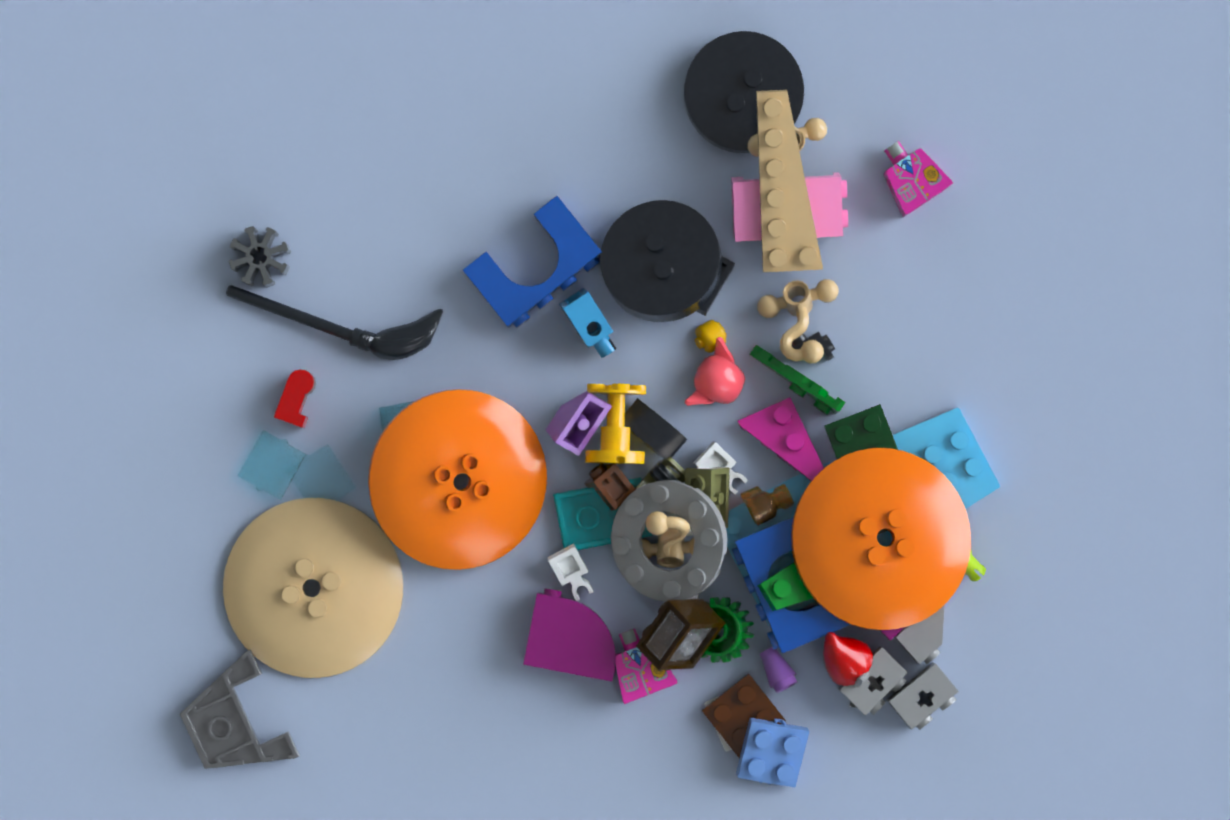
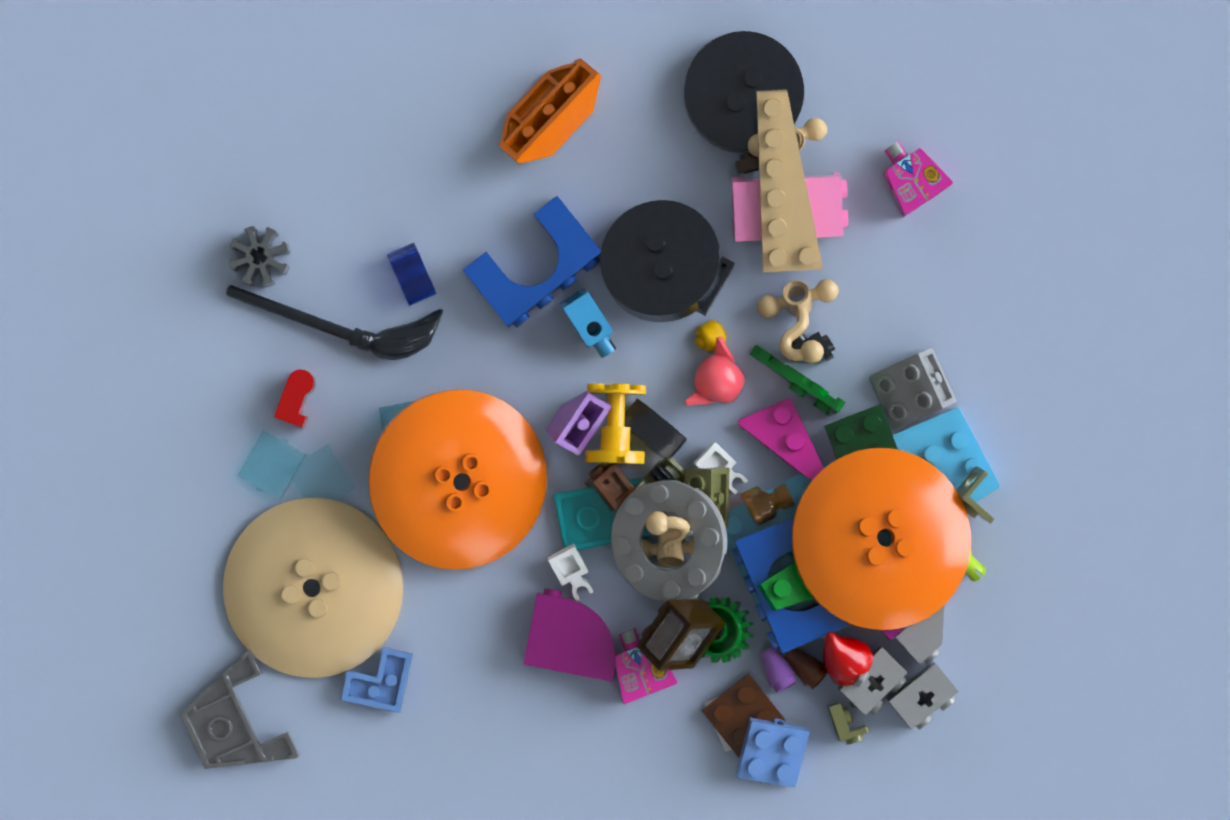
none -> medium blue plate [341,647,413,713]
none -> clear blue axle [387,242,437,306]
none -> orange wedge [499,58,601,164]
none -> dark brown plate [734,152,759,176]
none -> reddish brown cone [784,647,828,689]
none -> olive bracket [827,702,869,745]
none -> light grey bracket [870,347,957,430]
none -> olive bracket [956,466,994,524]

